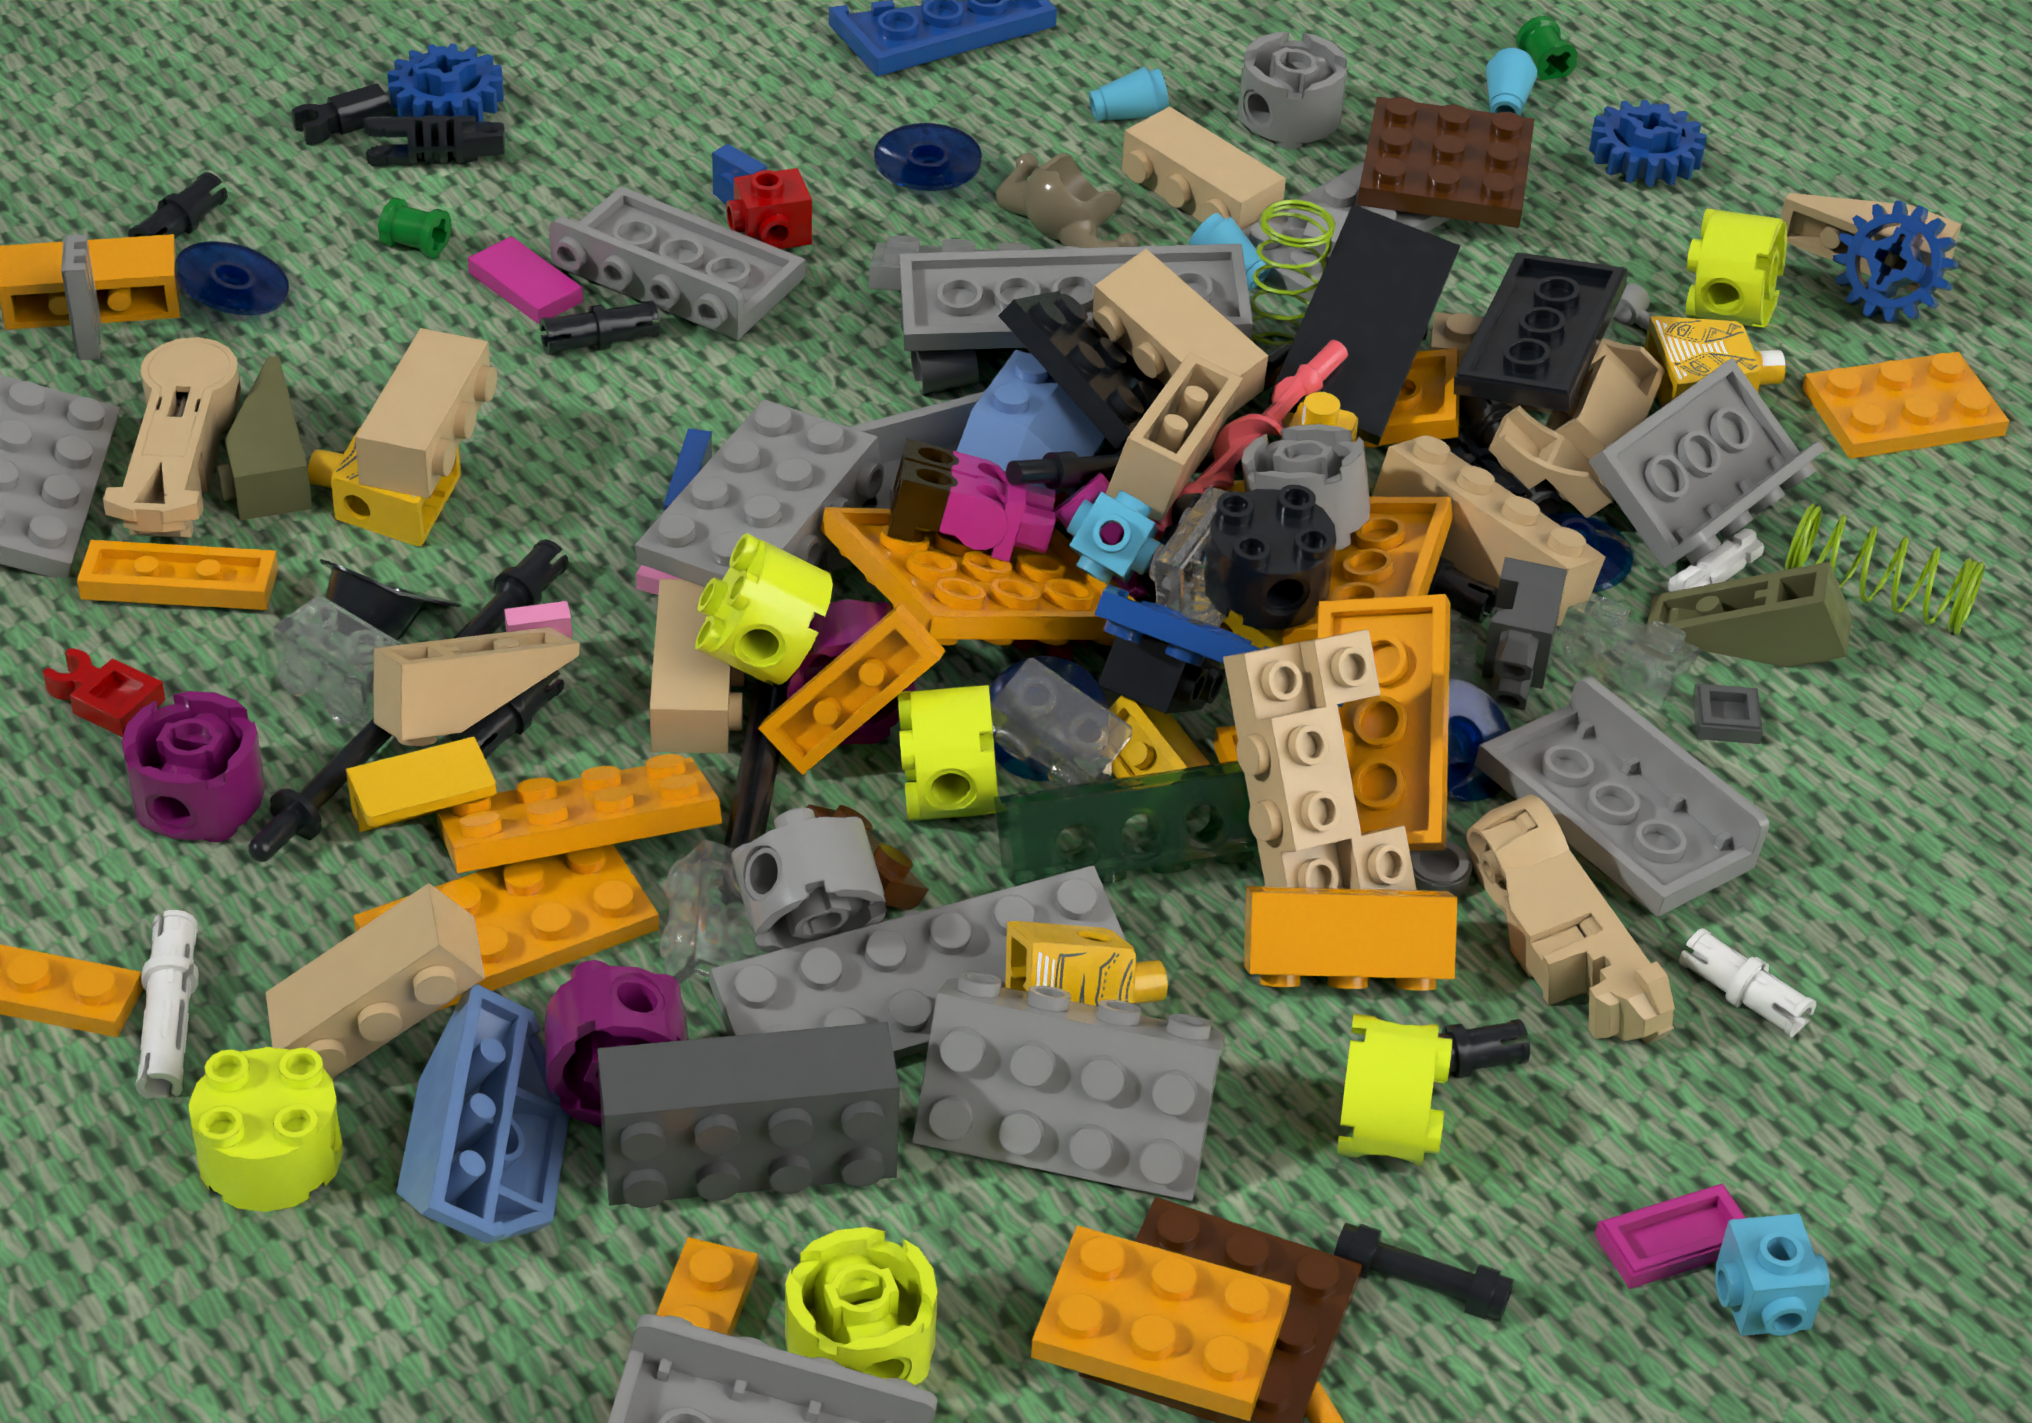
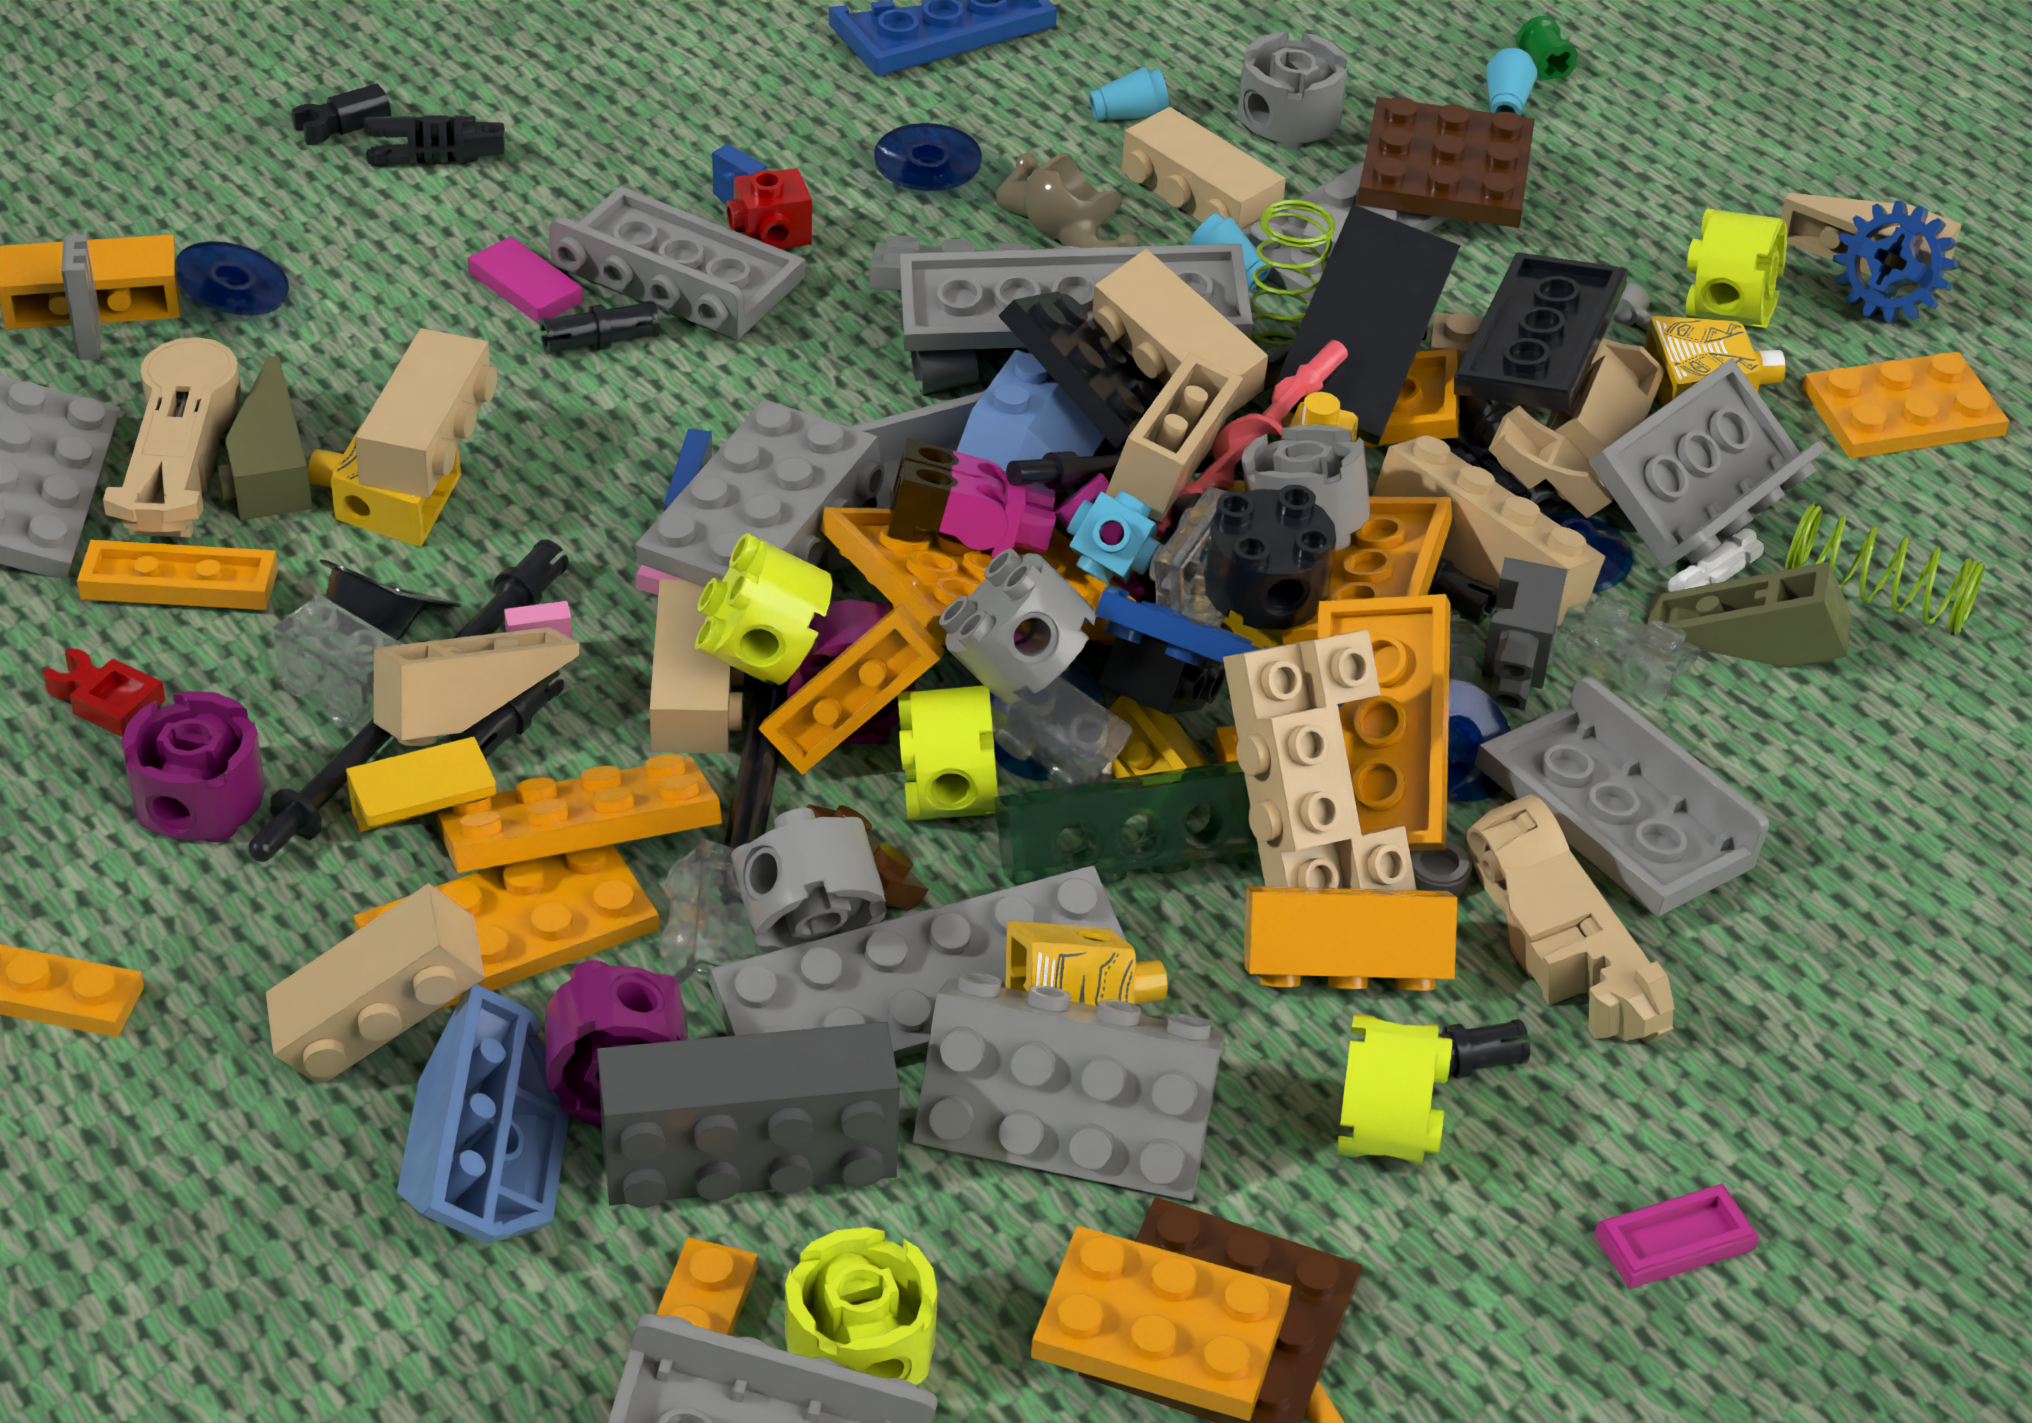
black pin [128,172,228,239] -> none
white pin [135,910,199,1098] -> none
neon yellow brick [188,1047,344,1212] -> none
green bush [378,197,451,259] -> none
blue gear [387,43,504,122] -> none
black bar [1334,1222,1514,1321] -> none
blue gear [1589,100,1707,187] -> none
white pin [1679,928,1816,1037] -> none
dark grey tile [1692,684,1763,744] -> none
medium azure brick [1715,1214,1830,1336] -> none
none -> light grey brick [939,548,1096,704]

